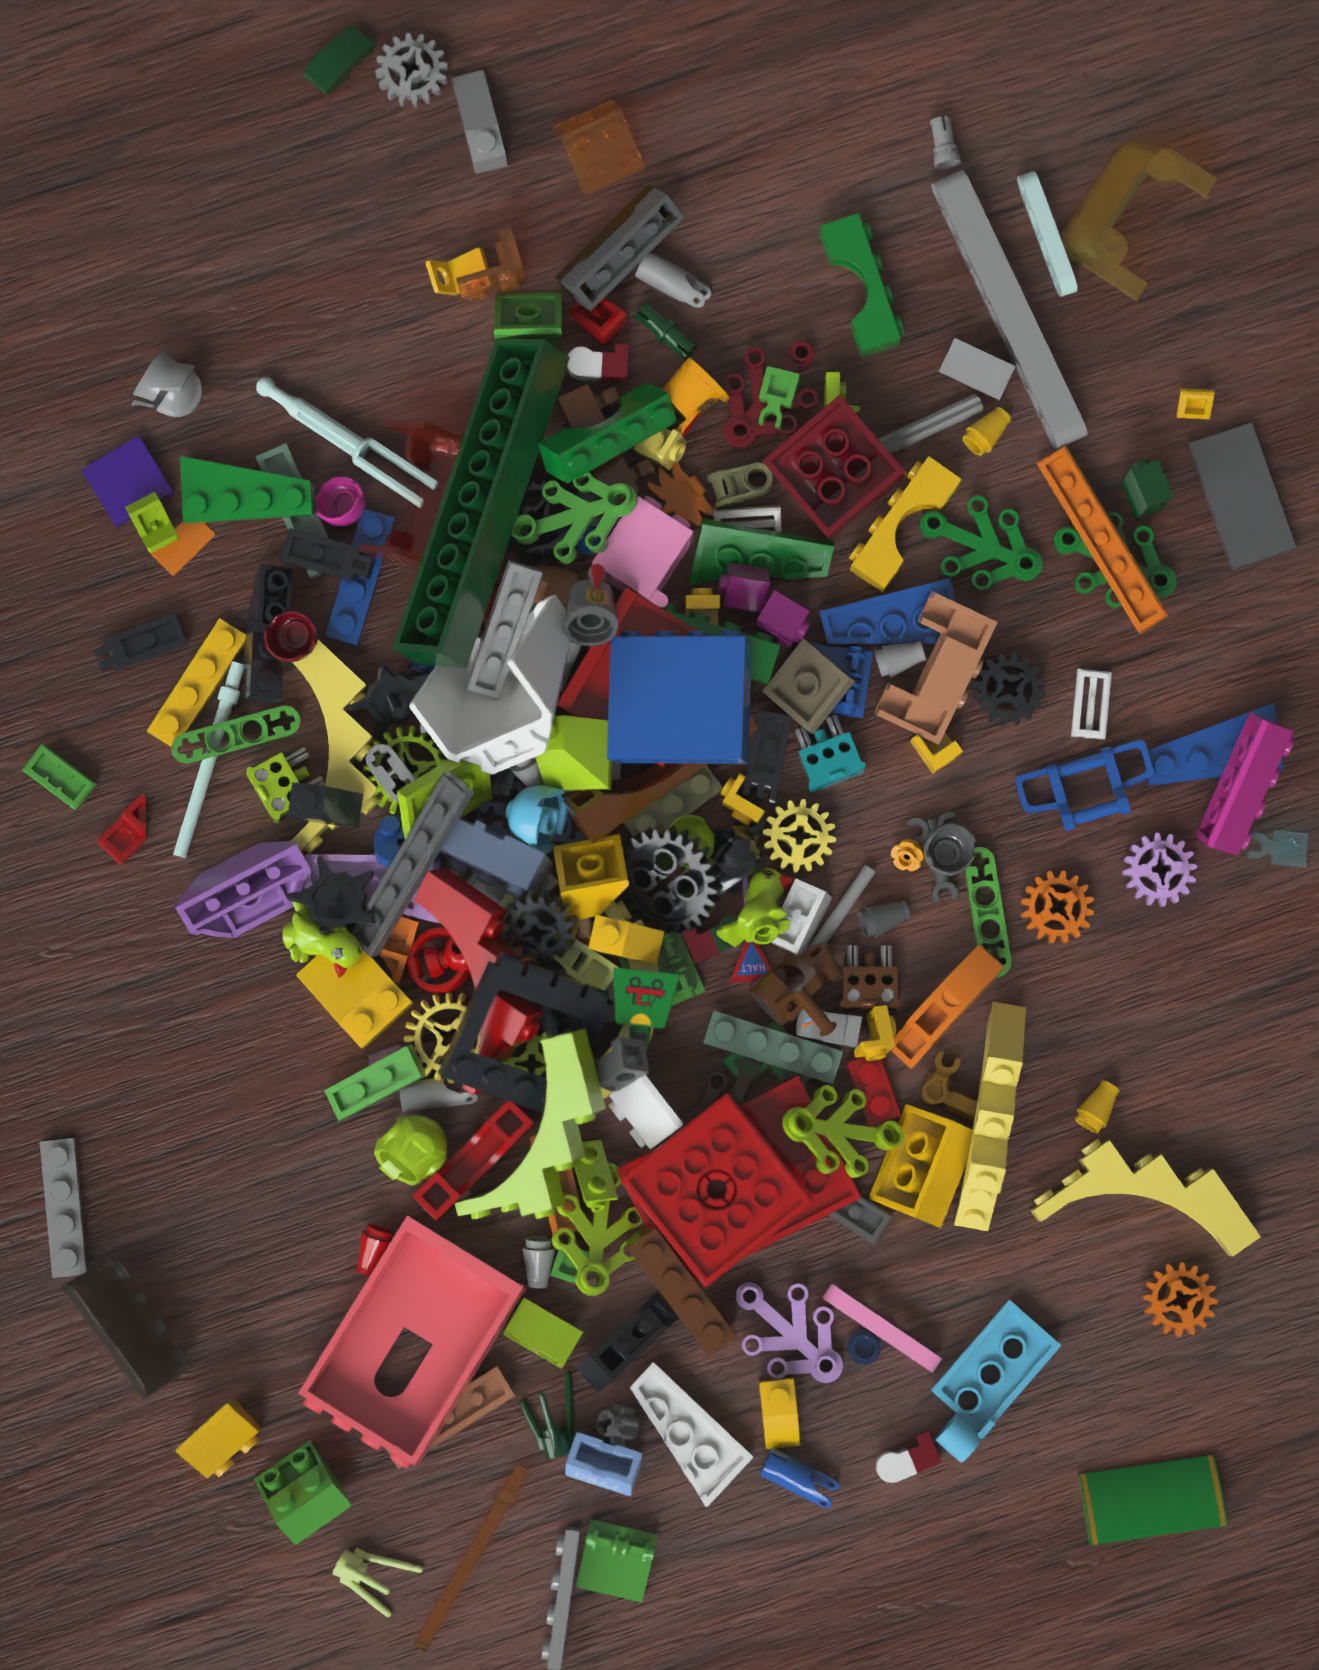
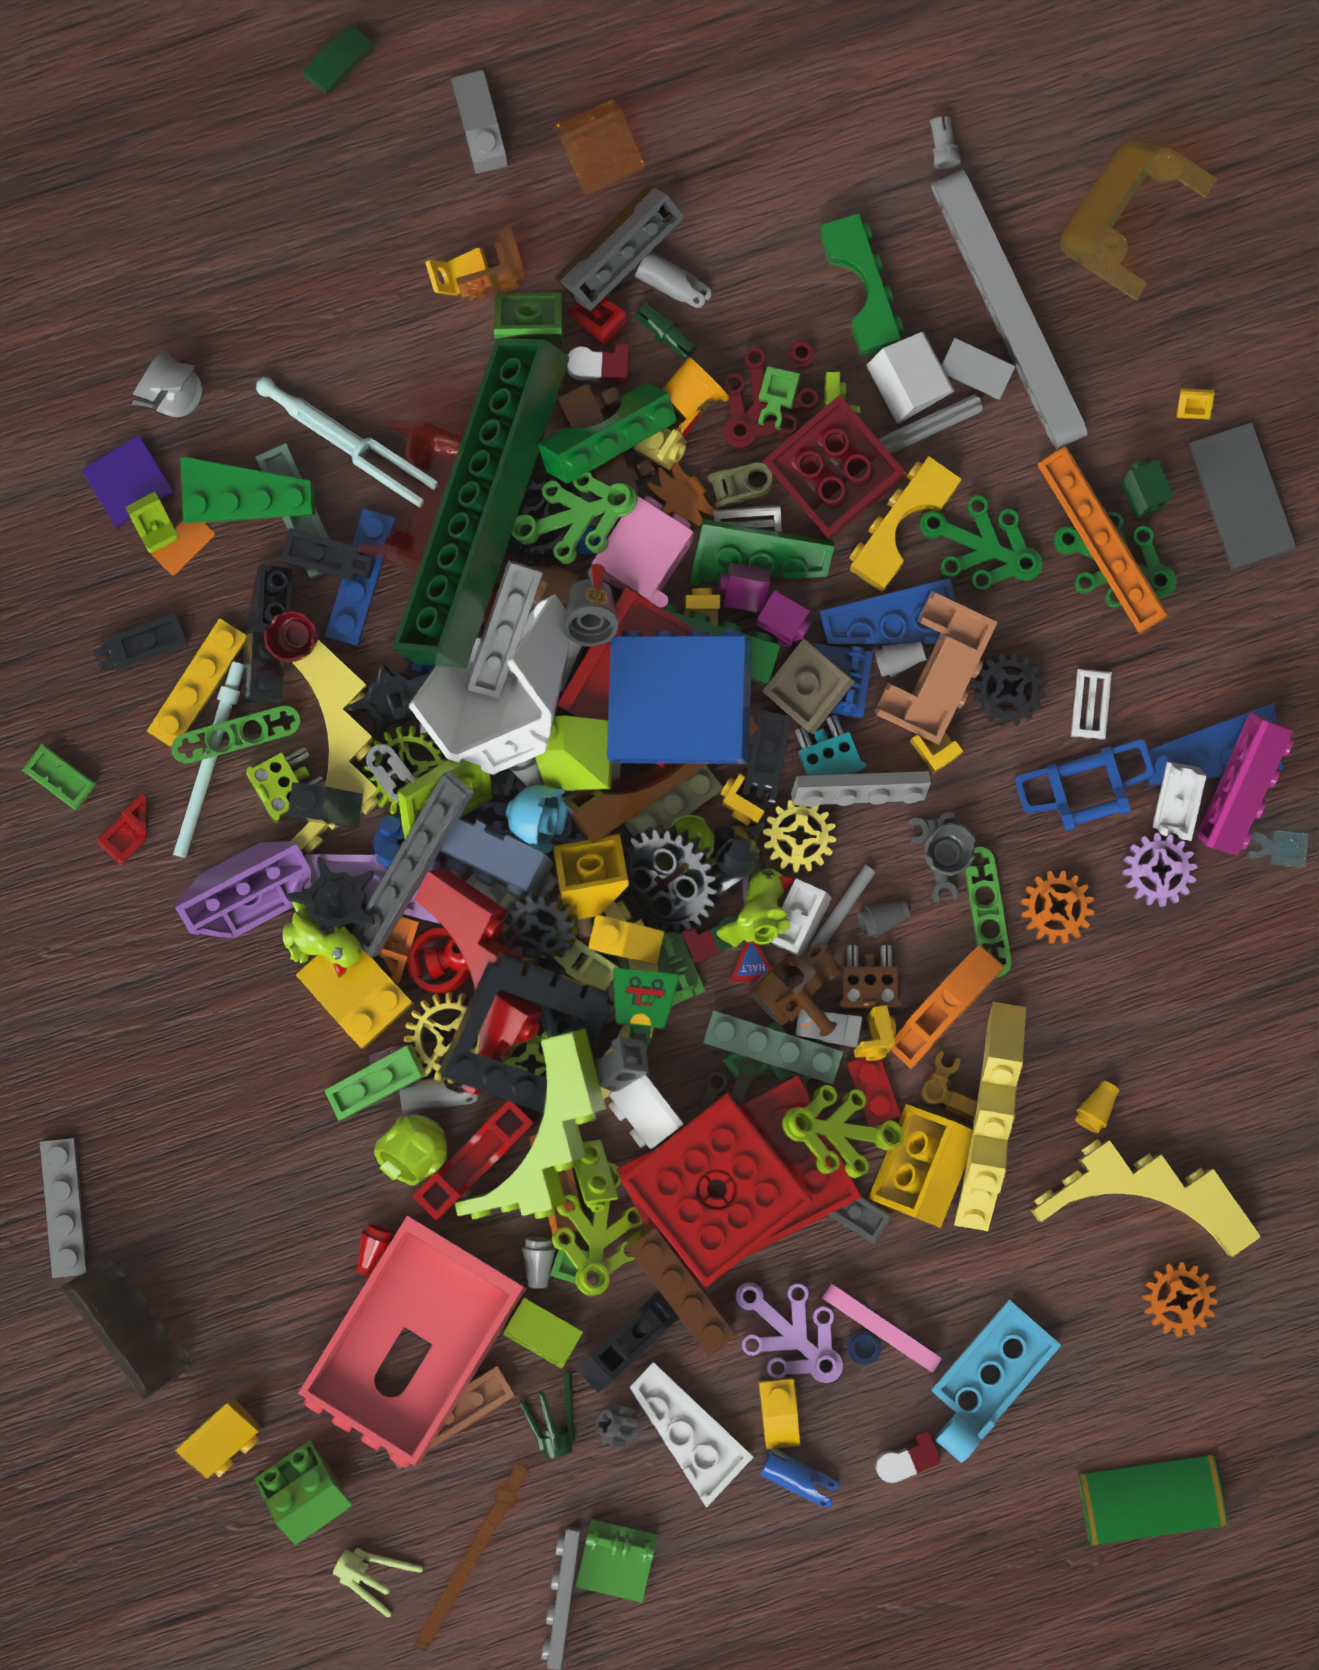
dark pink hair [315,477,366,527] -> none
light grey gear [375,33,448,108] -> none
light blue brick [565,1432,642,1497] -> none
light orange plate [891,839,924,871] -> none
yellow cone [963,407,1011,456] -> none
light aqua beam [1017,171,1077,297] -> none
none -> light grey plate [791,771,931,807]
none -> white slope [866,332,954,424]
none -> white hinge [1152,761,1206,841]

